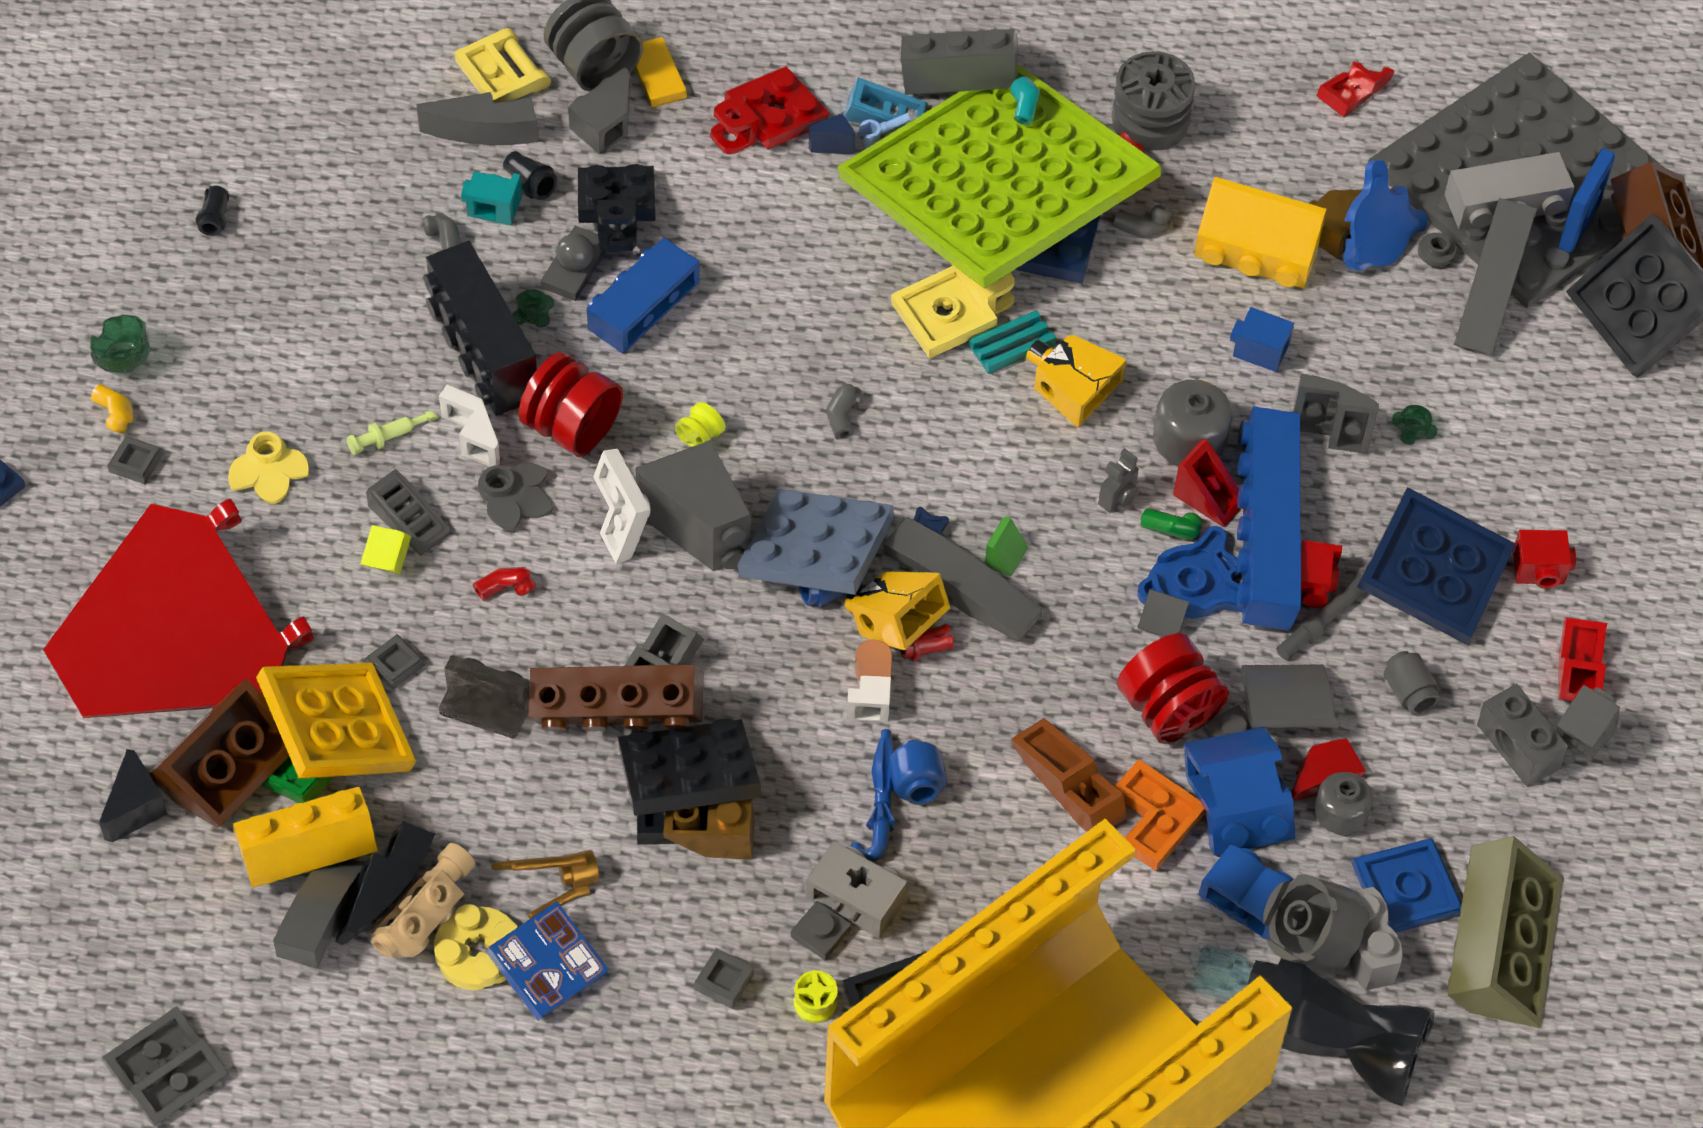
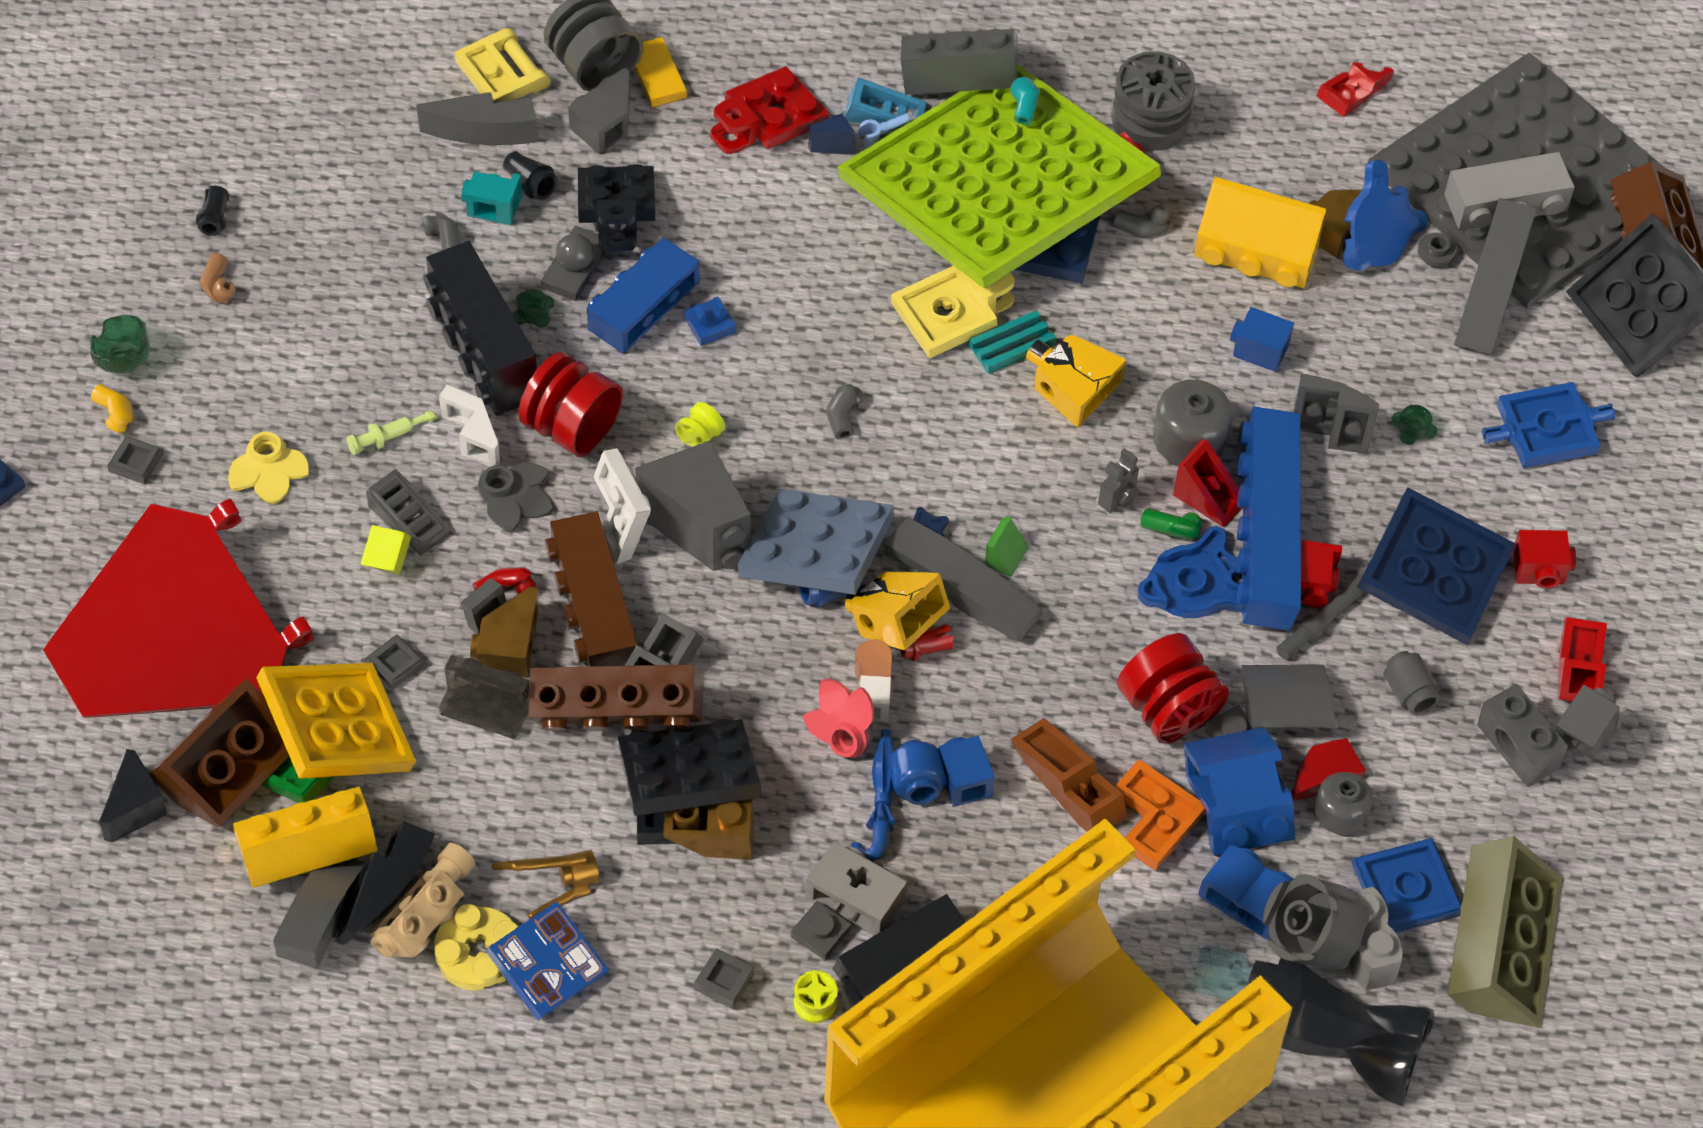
dark grey slope [102,1006,229,1126] -> none
dark grey tile [1137,589,1190,637] -> none
blue tile [1558,148,1616,254] -> none
none -> medium nougat arm [200,253,235,304]
none -> dark grey plate [461,578,507,634]
none -> pearl gold slope [470,587,539,678]
none -> reddish brown brick [545,511,637,667]
none -> blue tile [684,296,736,346]
none -> coral plate [803,678,874,758]
none -> black panel [832,894,966,999]
none -> blue brick [938,735,995,807]
none -> blue plate [1482,382,1615,468]

